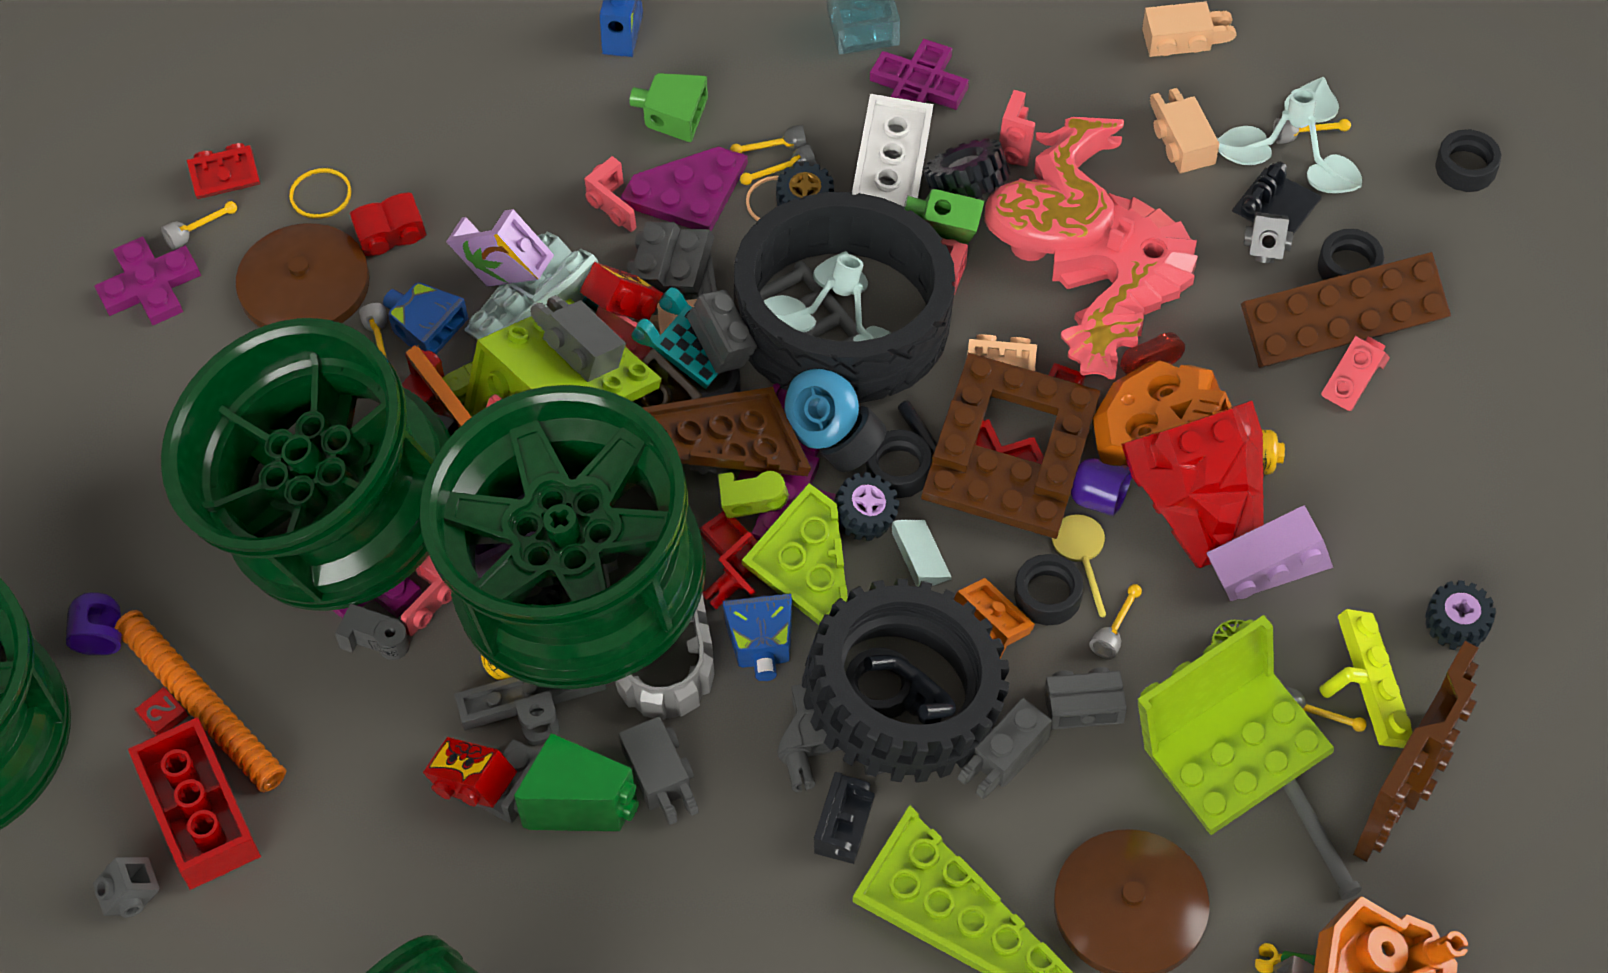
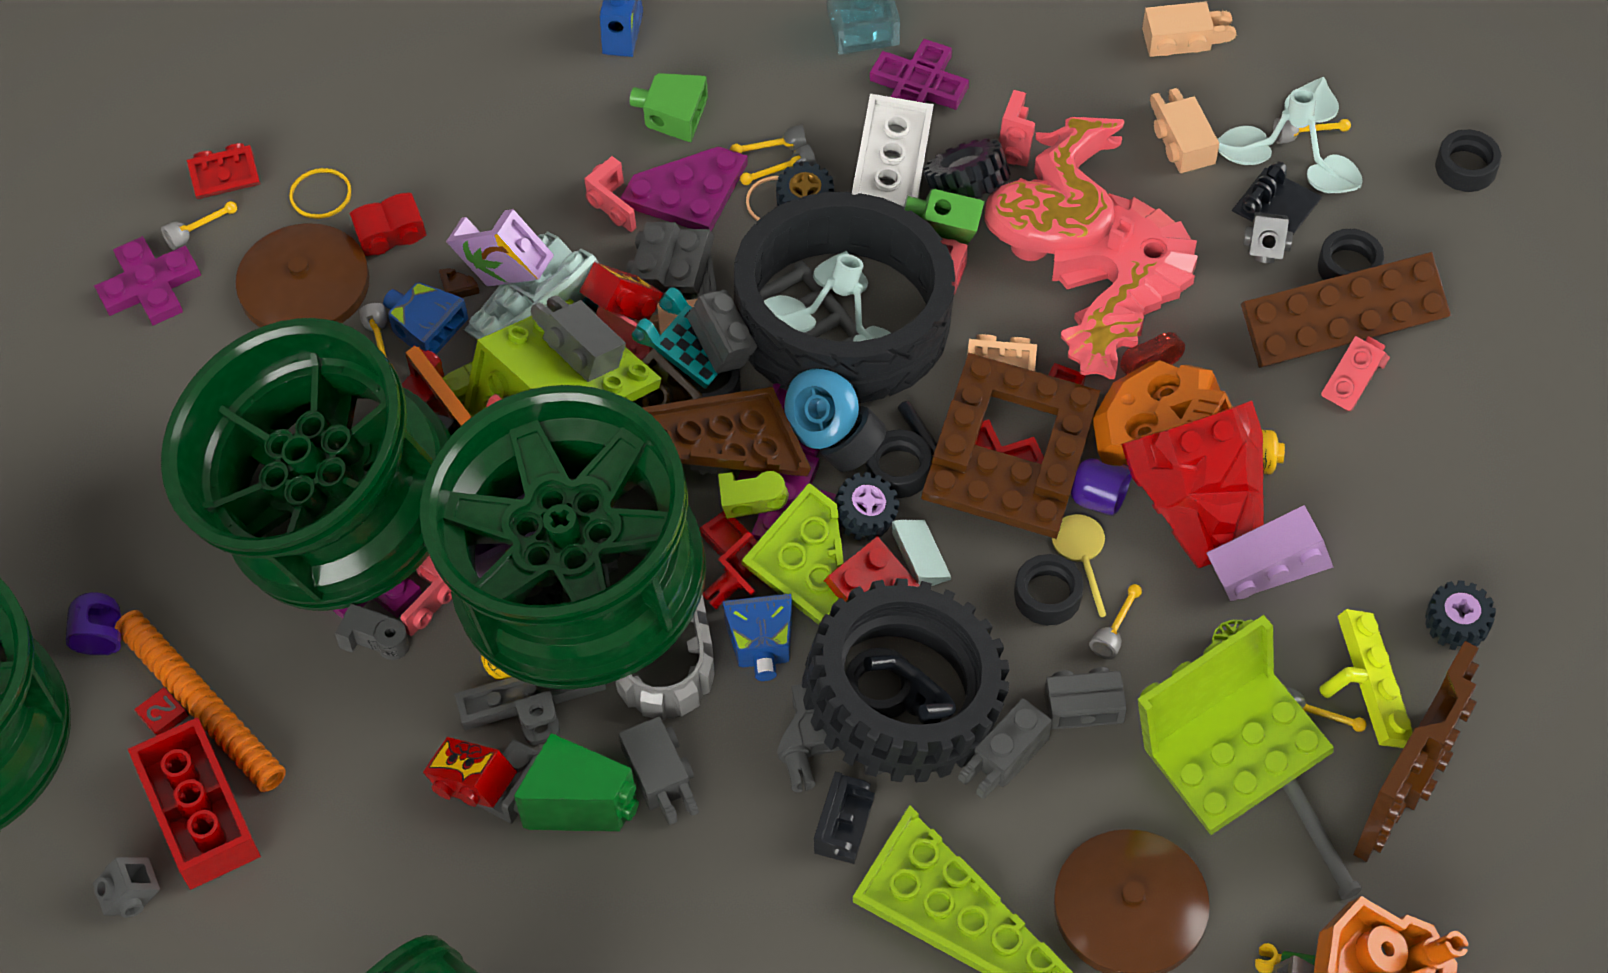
orange bracket [953,578,1035,659] -> none
none -> reddish brown tile [439,268,480,298]
none -> red plate [824,536,919,602]

